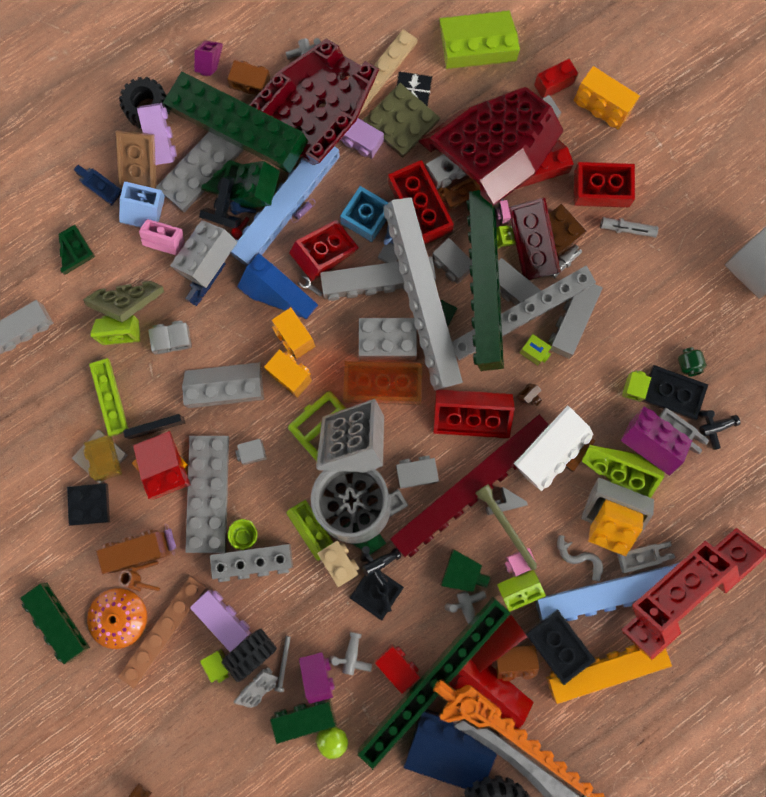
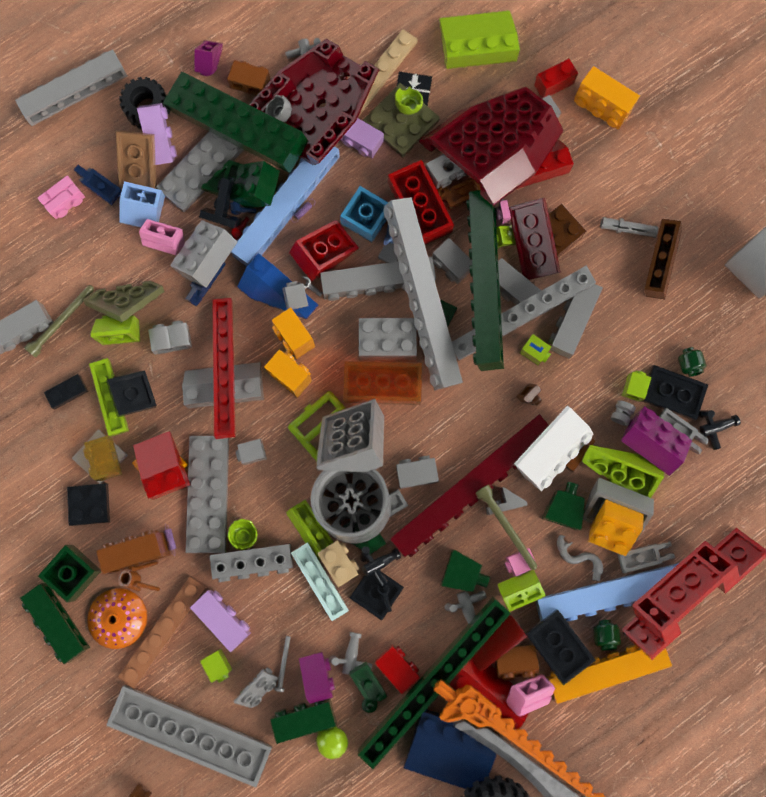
dark green wing [59,224,96,275] -> none
black tile [123,414,185,439] -> none
black tyre [221,629,277,682] -> none
red slope [433,389,515,438] -> none
light grey pin [550,244,582,278] -> none
red brick [574,162,635,208] -> none
none -> light grey brick [15,49,128,126]
none -> olive piece [24,285,94,358]
none -> bright pink brick [38,175,85,219]
none -> dark green brick [38,545,101,603]
none -> black plate [44,374,89,410]
none -> black plate [106,370,157,417]
none -> light grey plate [106,685,273,787]
none -> red plate [212,298,236,439]
none -> light grey hair [265,95,292,122]
none -> light grey brick [282,281,308,310]
none -> light aqua plate [291,542,349,621]
none -> dark green hinge [349,661,387,713]
none -> lime hair [395,87,423,115]
none -> bright pink brick [506,674,555,716]
none -> dark green torso [542,482,585,530]
none -> dark green head [593,620,621,651]
none -> light grey wheel [610,400,636,426]
none -> reddish brown brick [644,219,682,300]

